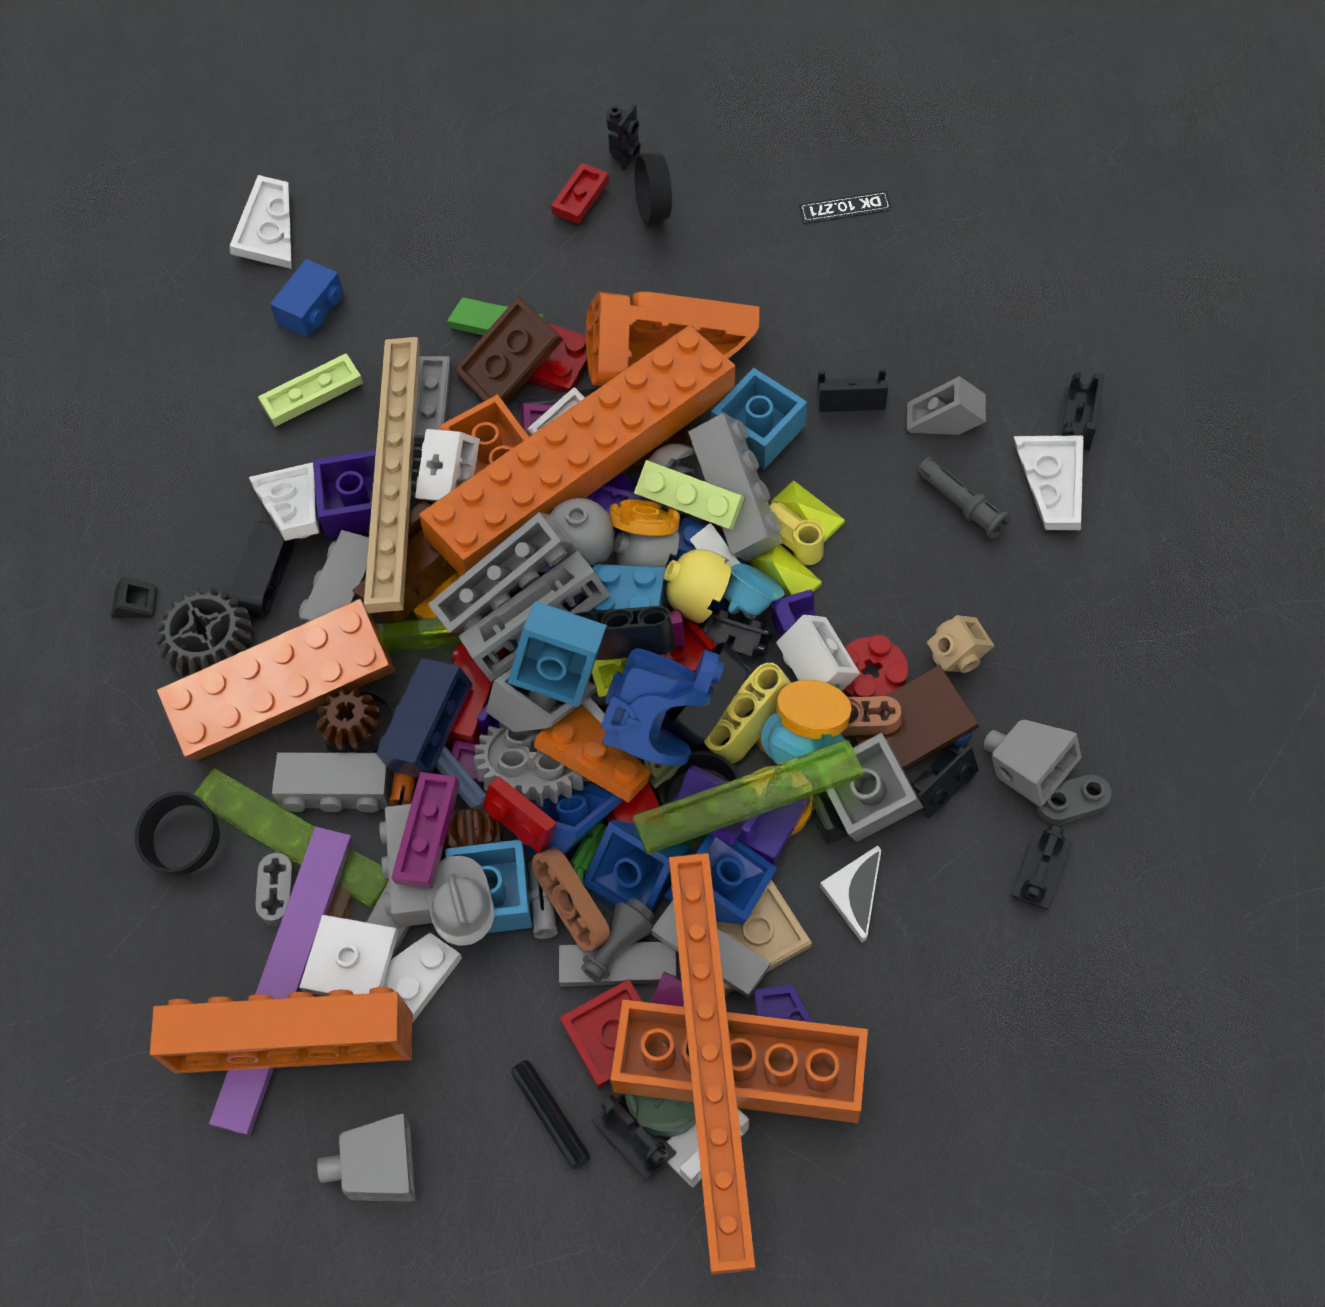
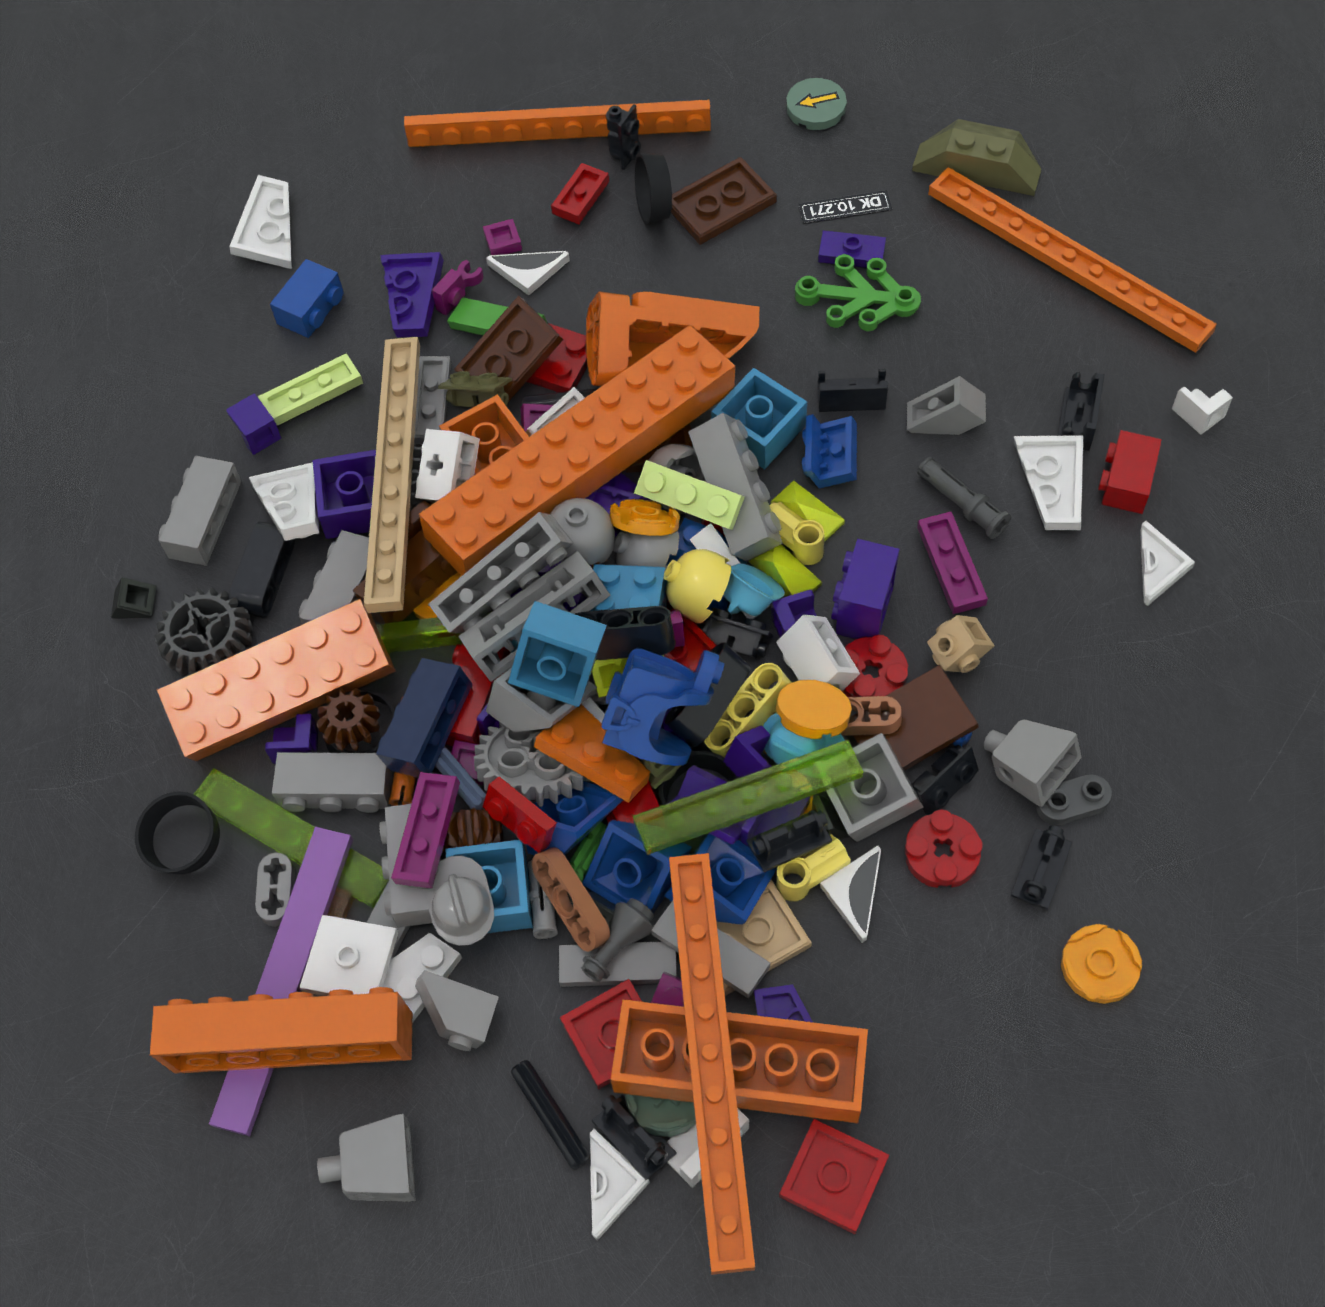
none -> light grey brick [159,456,242,566]
none -> dark purple panel [227,394,282,455]
none -> dark purple panel [265,714,319,764]
none -> dark purple wing [380,252,444,338]
none -> orange plate [404,100,711,147]
none -> light grey slope [415,970,499,1051]
none -> magenta plate [432,260,484,316]
none -> olive hinge [438,371,512,407]
none -> magenta plate [483,219,522,255]
none -> white tile [486,251,570,295]
none -> white tile [590,1129,650,1241]
none -> reddish brown tile [671,157,777,245]
none -> dark purple panel [723,725,776,792]
none -> black hinge [746,810,832,872]
none -> light yellow piece [776,834,851,901]
none -> red plate [779,1119,889,1234]
none -> sand green tile [786,78,847,130]
none -> bright green plant [795,254,921,331]
none -> blue bracket [802,414,857,488]
none -> dark purple plate [818,230,886,269]
none -> dark purple brick [831,539,900,639]
none -> red plate [905,809,983,888]
none -> olive wedge [912,119,1041,196]
none -> magenta plate [917,511,988,614]
none -> orange plate [928,167,1217,353]
none -> light orange tile [1061,924,1142,1004]
none -> red brick [1098,430,1162,514]
none -> white tile [1140,521,1195,606]
none -> white panel [1172,387,1233,434]

